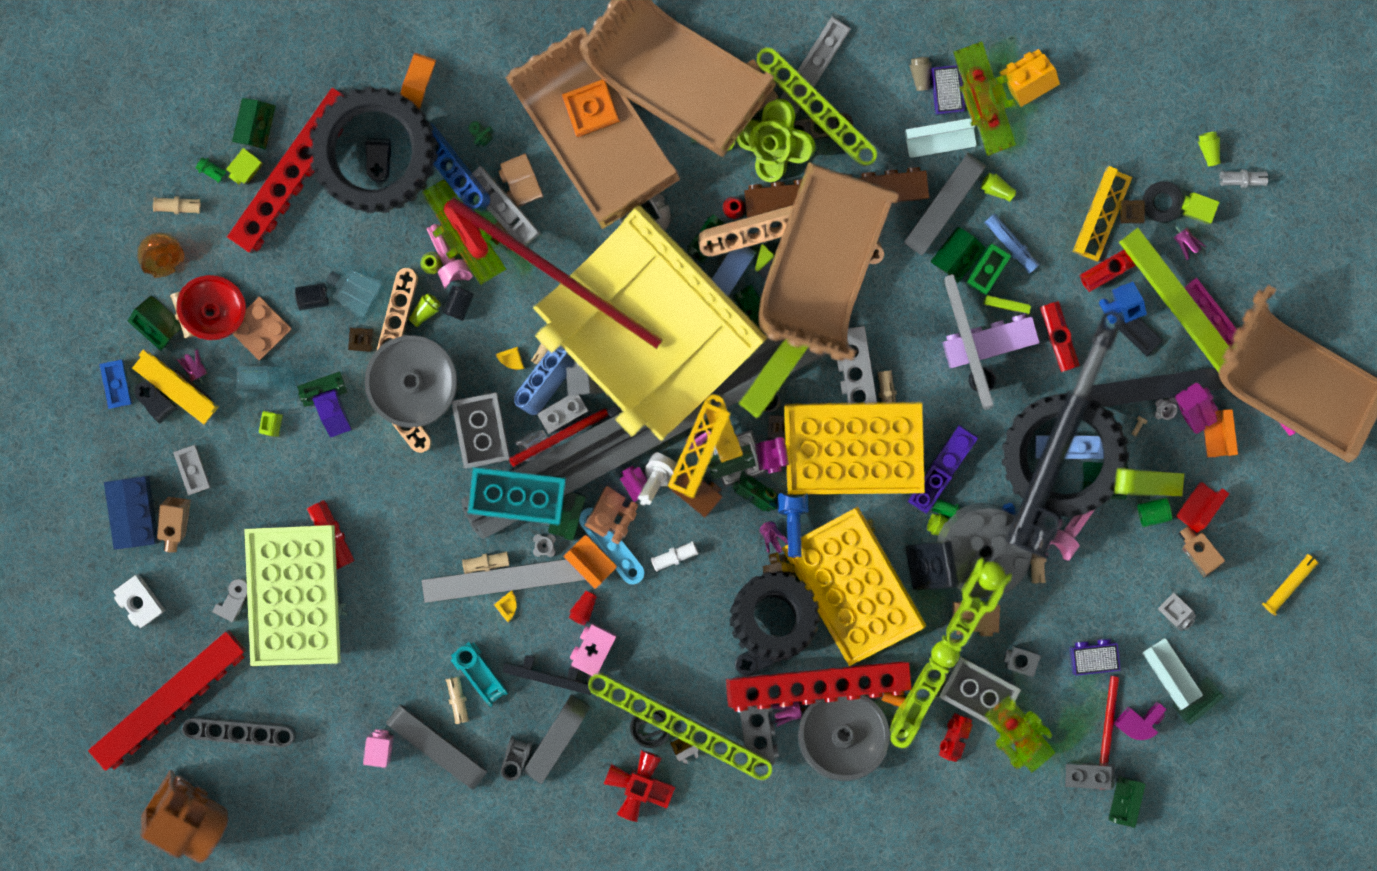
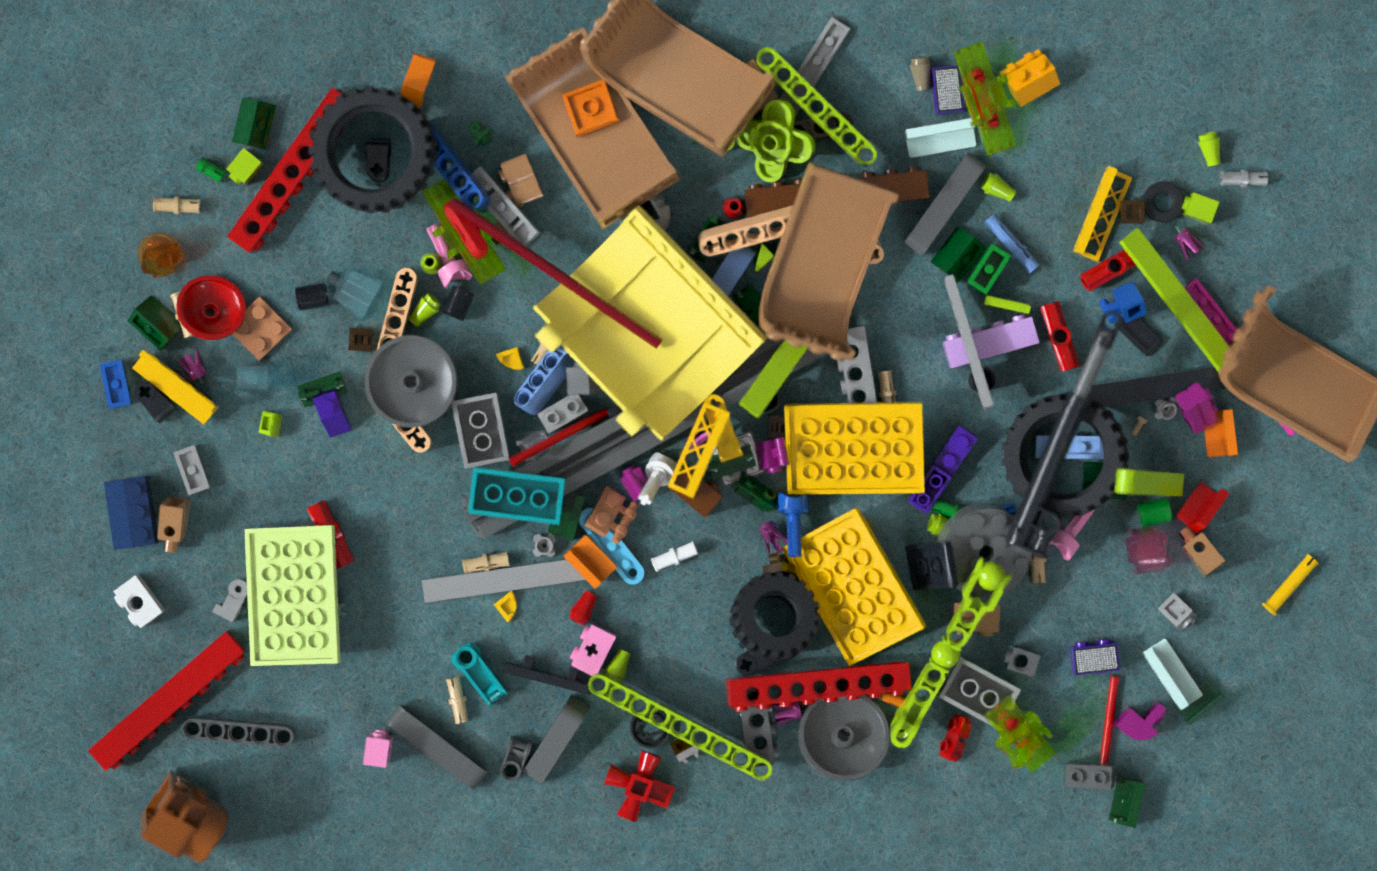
none -> lime cone [604,649,631,682]
none -> clear pink brick [1126,526,1170,575]

